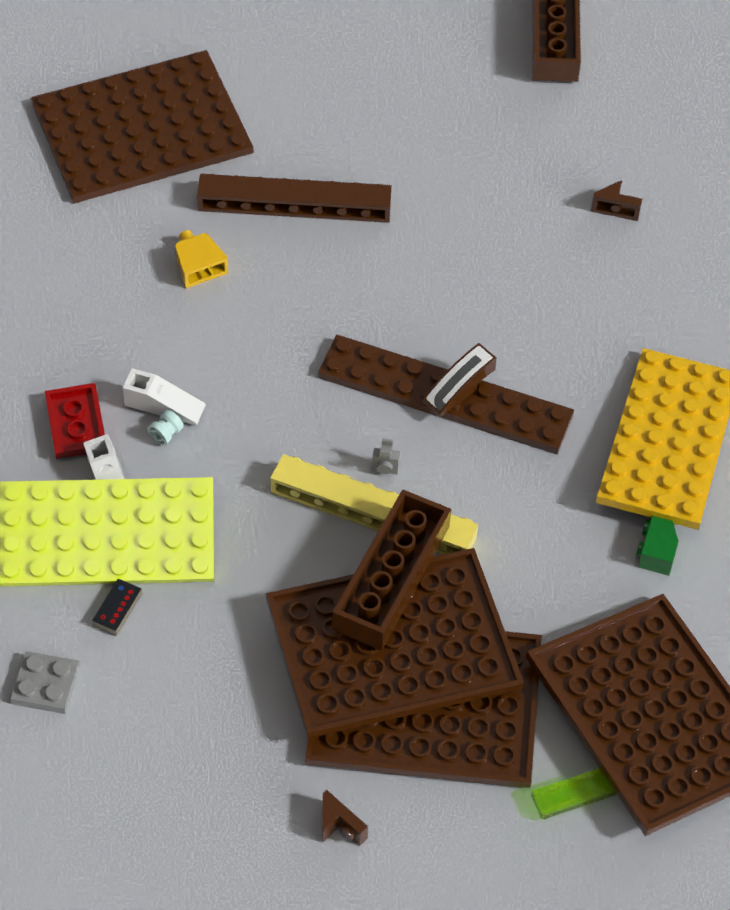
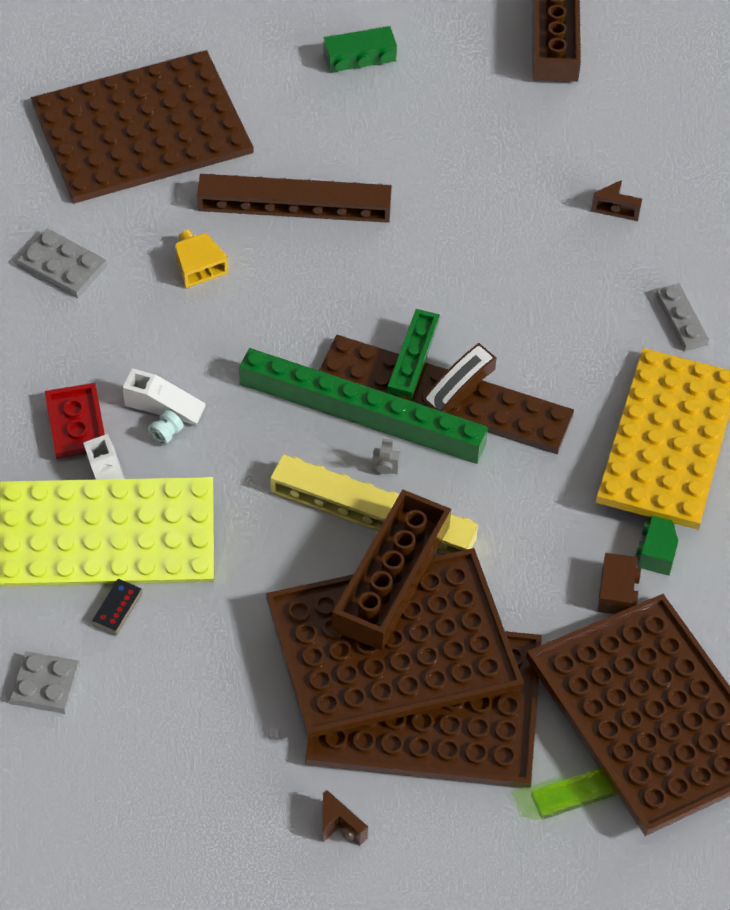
none -> light grey plate [18,228,107,298]
none -> green brick [239,348,488,464]
none -> green brick [324,26,397,73]
none -> green plate [387,309,440,398]
none -> reddish brown brick [597,553,641,614]
none -> light grey plate [656,283,709,351]

